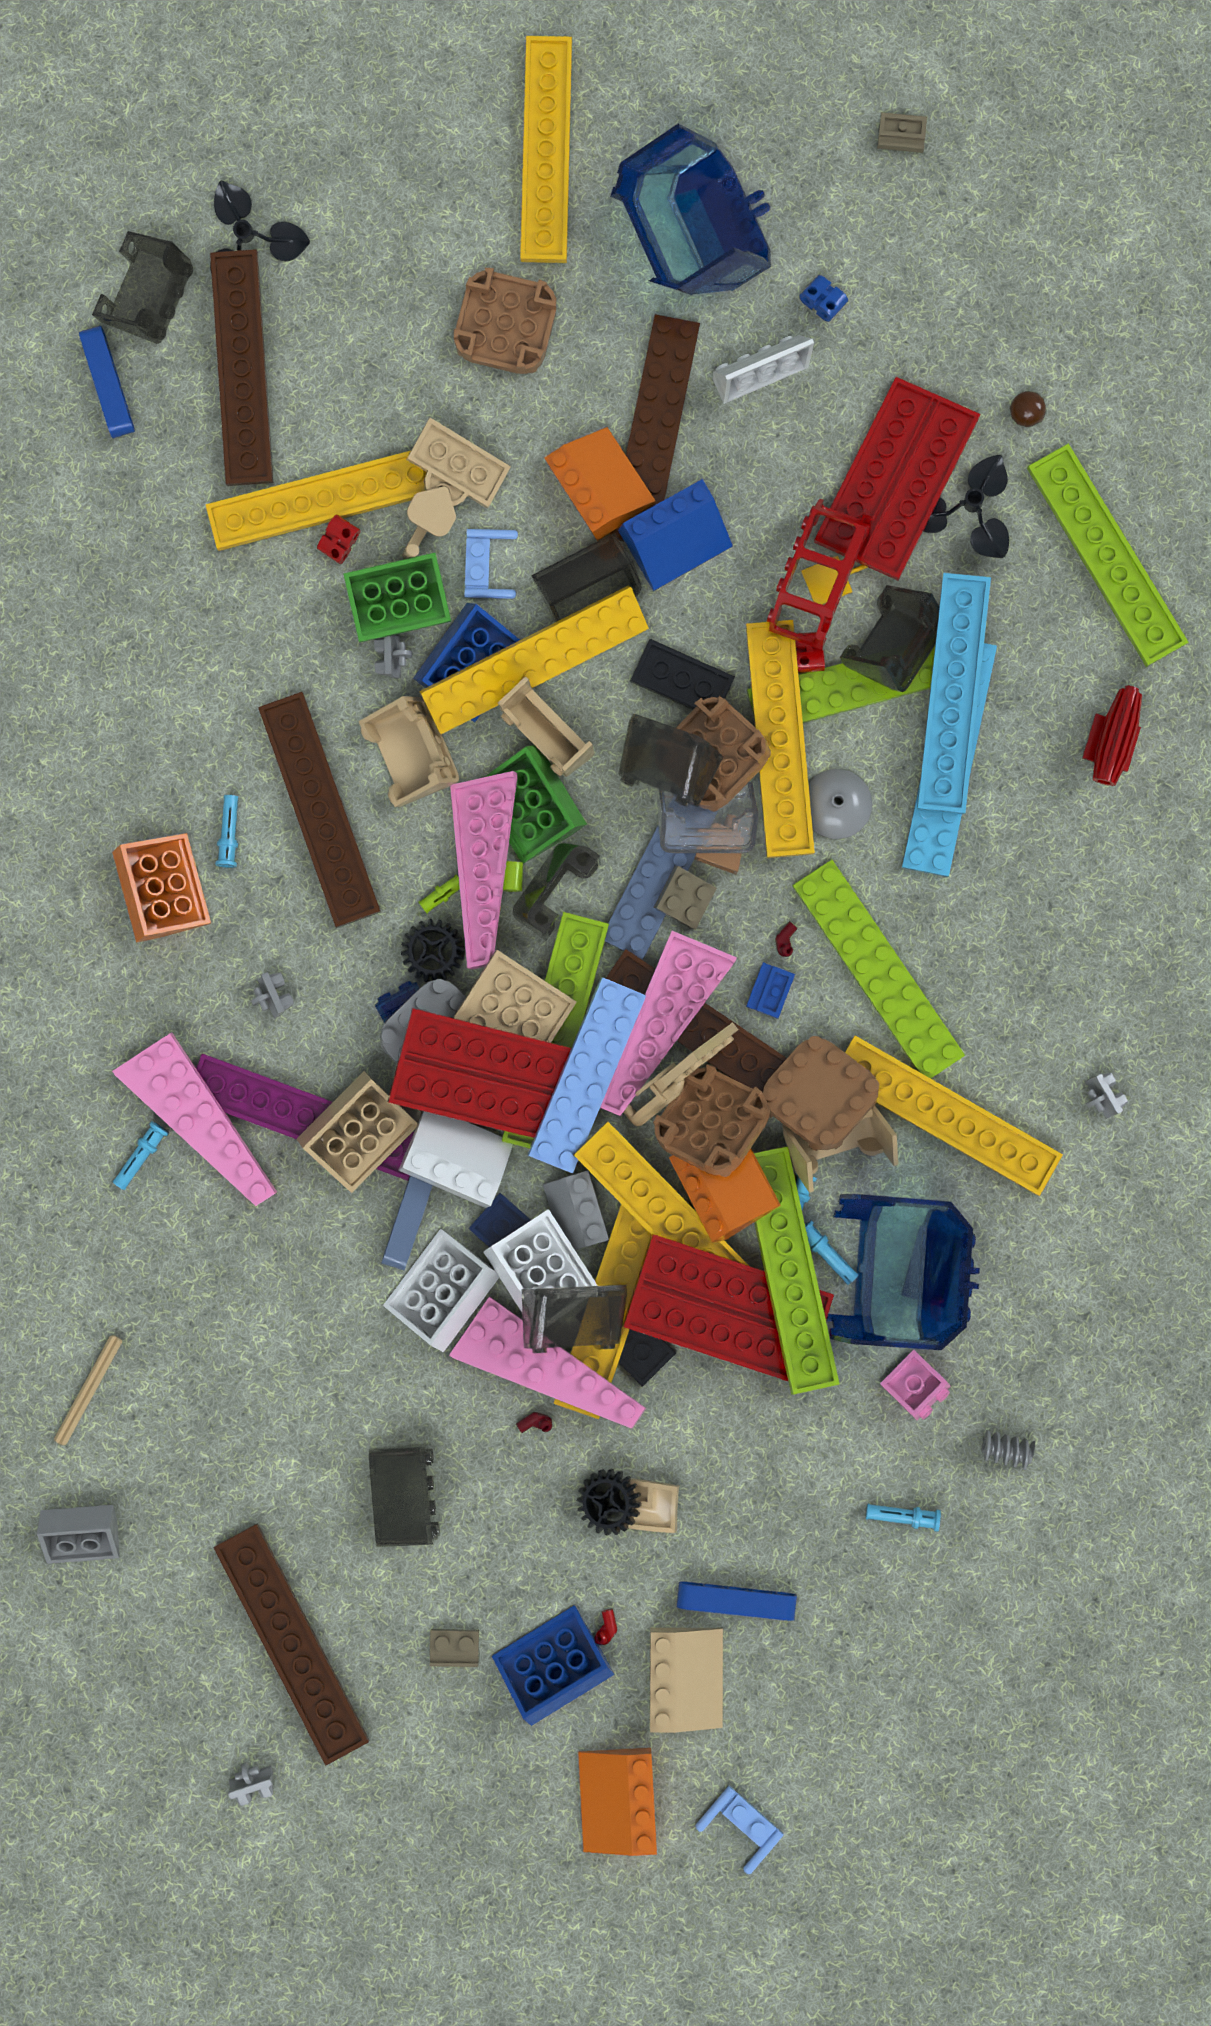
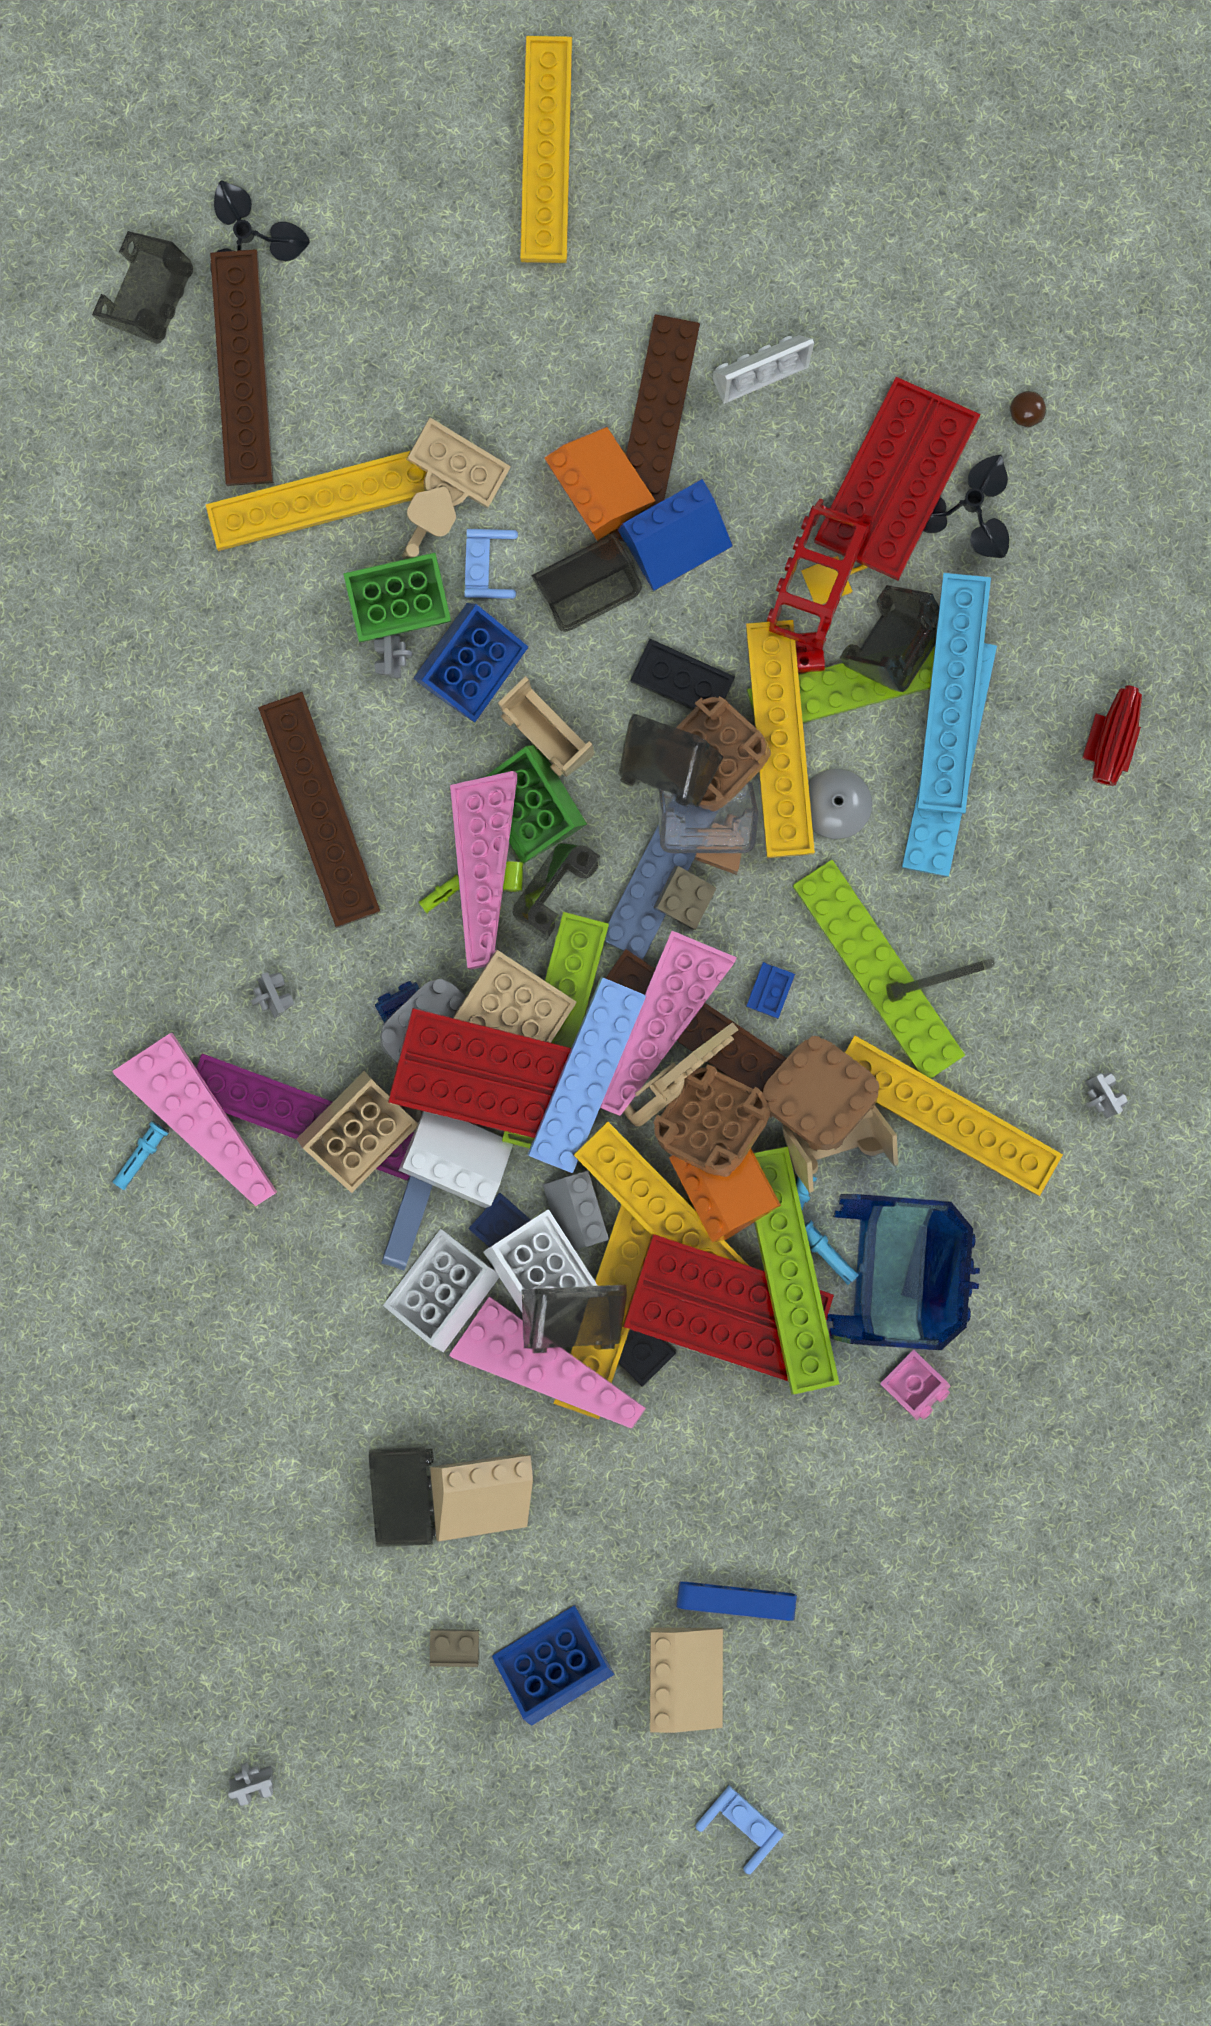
light grey slope [37,1505,120,1564] -> none
tan axle [54,1335,122,1445] -> none
blue beam [79,325,135,438] -> none
orange slope [112,833,211,943] -> none
reddish brown plate [213,1523,370,1766] -> none
medium azure pin [215,795,239,868] -> none
red piece [317,514,361,564] -> none
tan windscreen [359,696,459,807] -> none
black gear [401,919,465,983] -> none
yellow plate [419,585,649,734] -> none
medium nougat plate [454,268,557,374] -> none
dark red arm [516,1412,553,1433] -> none
black gear [576,1469,642,1536] -> none
orange slope [578,1748,657,1856] -> none
red arm [594,1609,617,1645] -> none
clear blue windscreen [610,123,771,295] -> none
tan plate [628,1478,679,1533] -> none
dark red arm [775,921,798,957] -> none
blue piece [799,275,848,322] -> none
medium azure pin [866,1504,941,1532] -> none
dark tan plate [877,112,927,153] -> none
light grey piece [982,1430,1035,1470] -> none
lime plate [1027,443,1189,667] -> none
none -> tan slope [430,1454,533,1541]
none -> clear smoke piece [886,959,995,1002]

